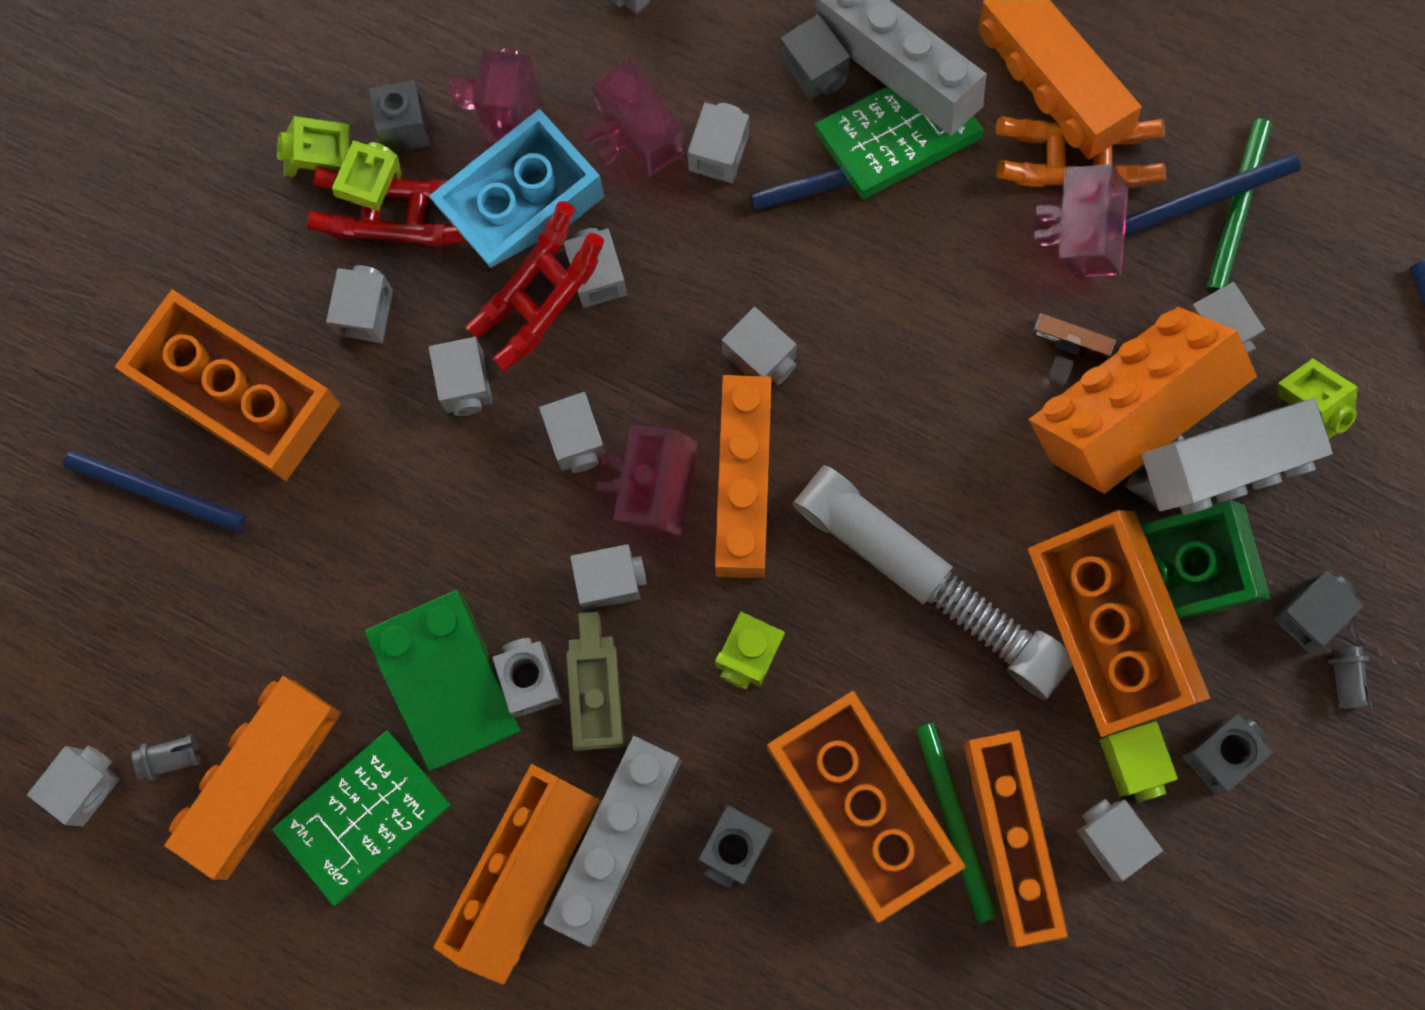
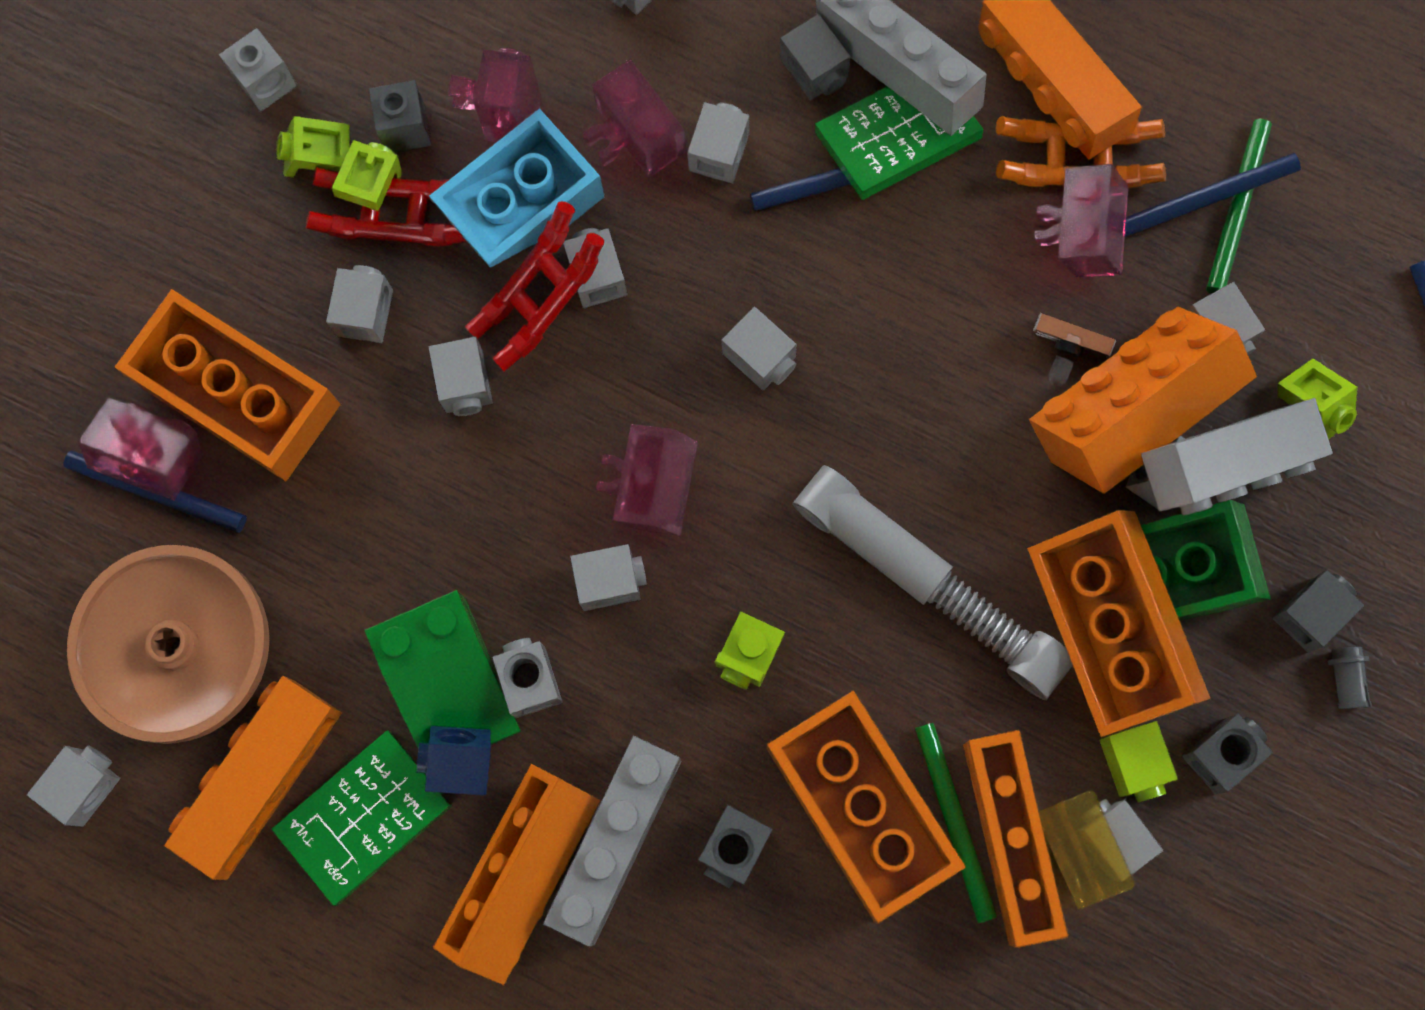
dark grey pin [132,734,201,782] -> none
light grey brick [539,392,607,473] -> none
olive hinge [566,612,624,752] -> none
orange brick [715,375,772,579] -> none
none -> nougat dish [67,545,269,744]
none -> clear pink brick [79,398,202,500]
none -> light grey brick [219,28,297,112]
none -> dark blue brick [416,726,491,795]
none -> clear yellow panel [1038,790,1135,910]

